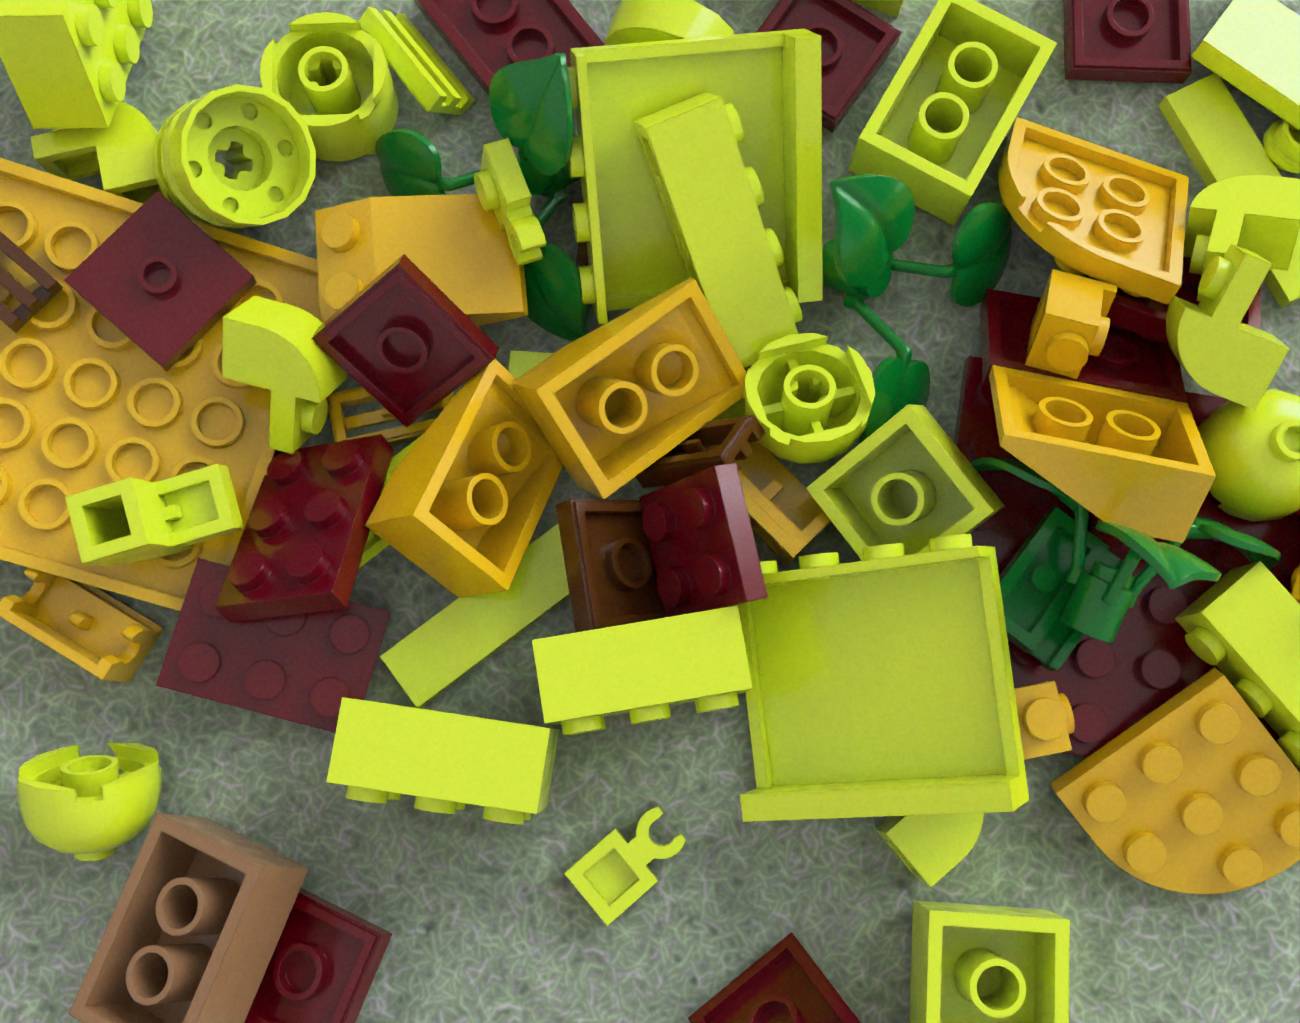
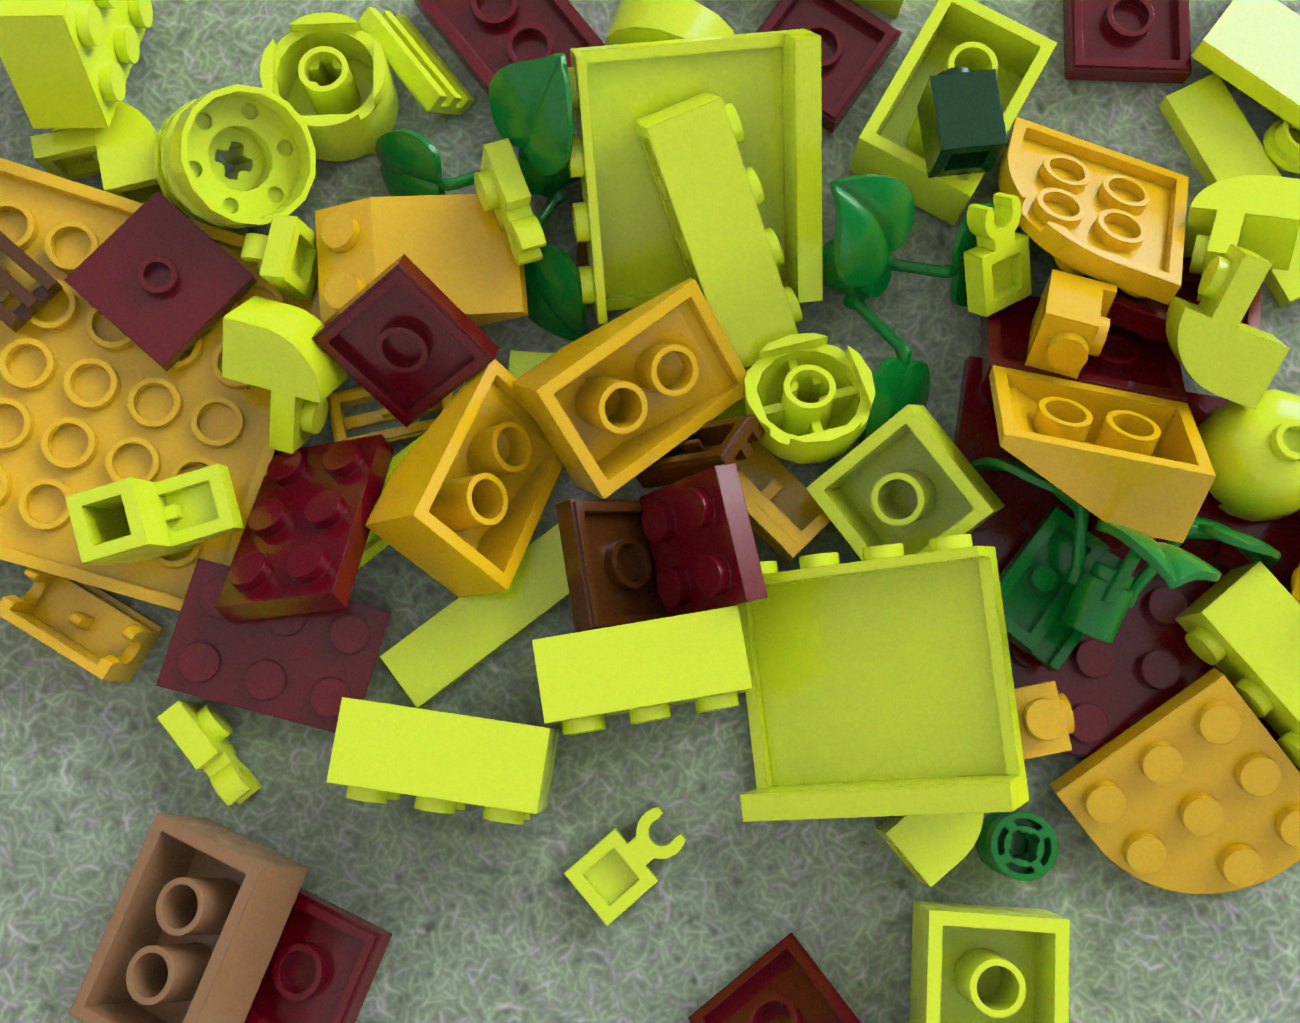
neon yellow cylinder [16,743,162,861] -> none
none -> neon yellow plate [157,700,262,807]
none -> neon yellow tile [240,214,318,300]
none -> dark green brick [917,67,1008,178]
none -> neon yellow plate [963,192,1032,317]
none -> green wheel [976,810,1058,881]

